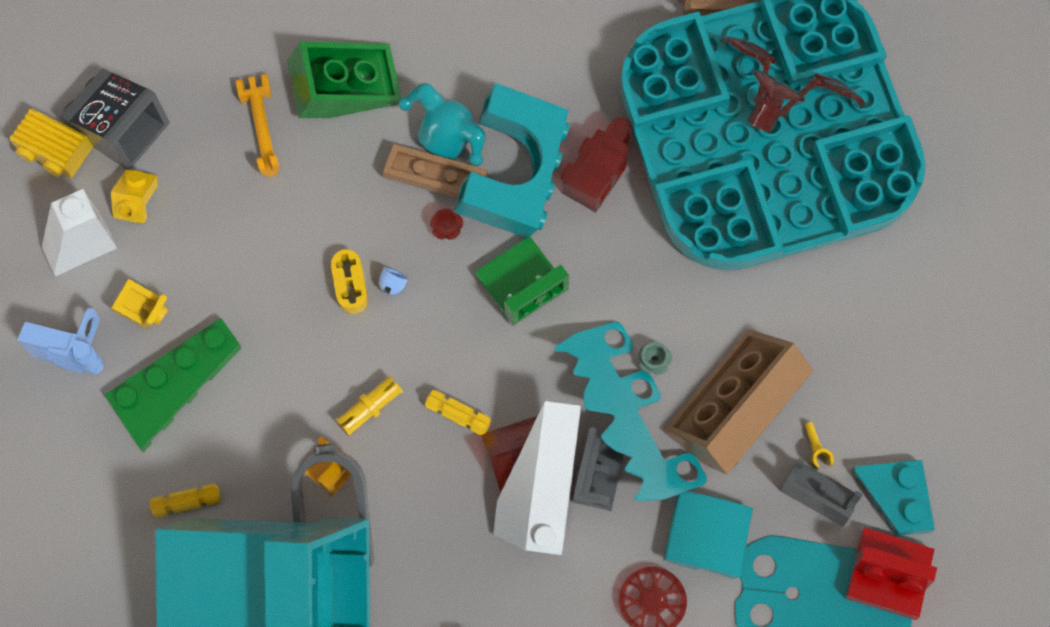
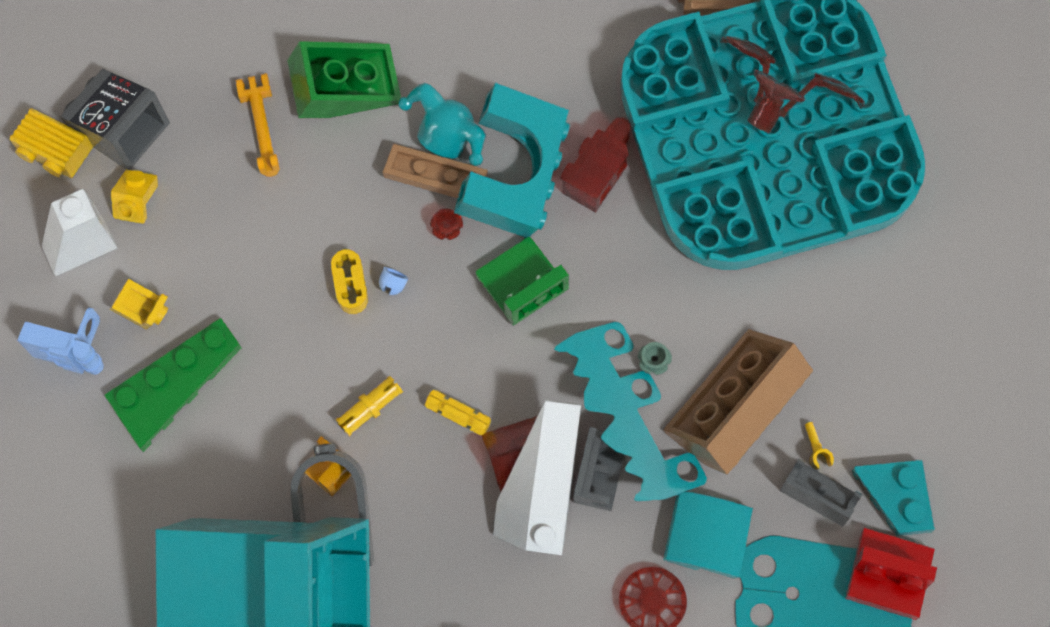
yellow axle [150,483,221,518] -> none

